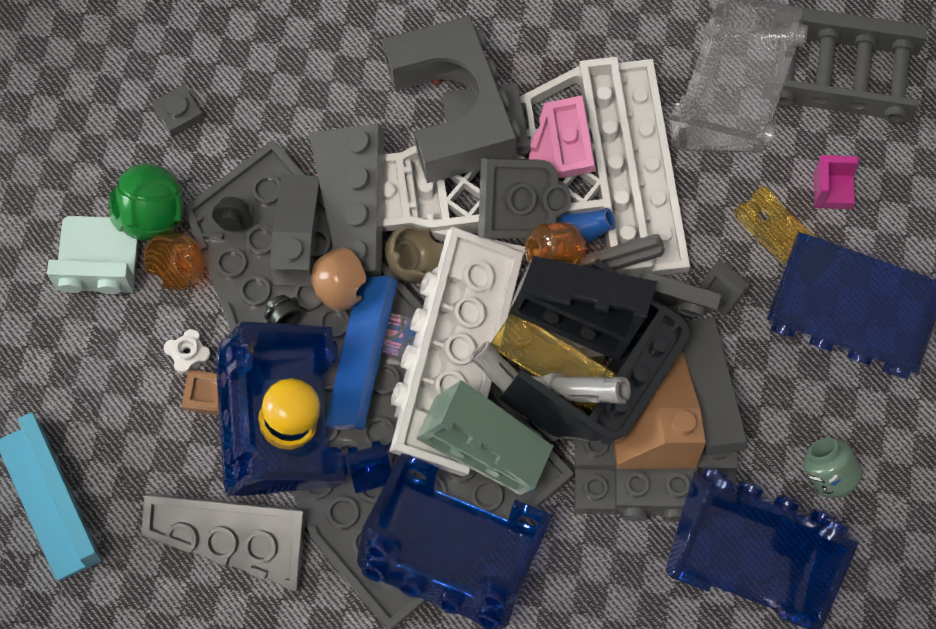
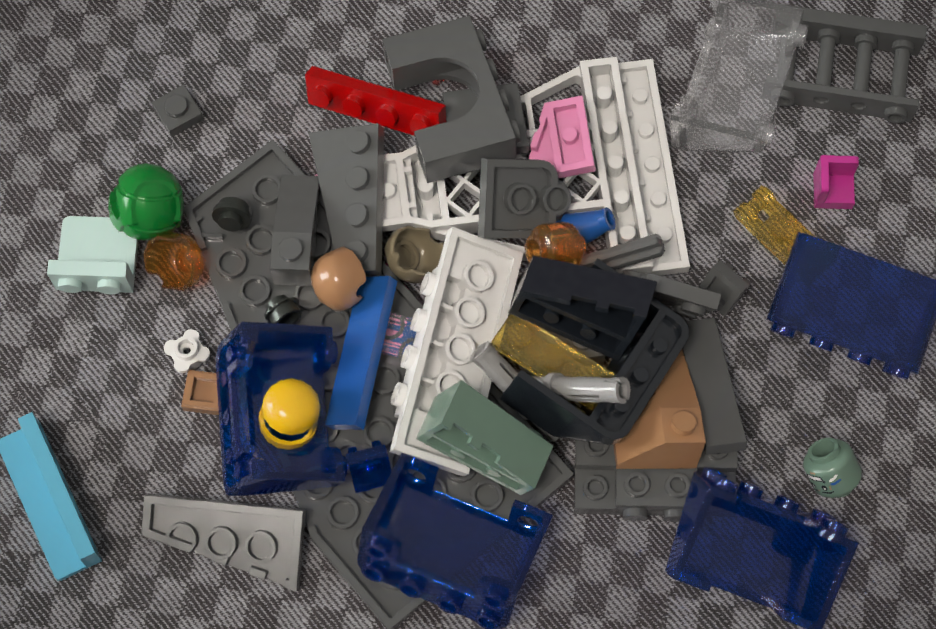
none -> red plate [305,66,447,135]

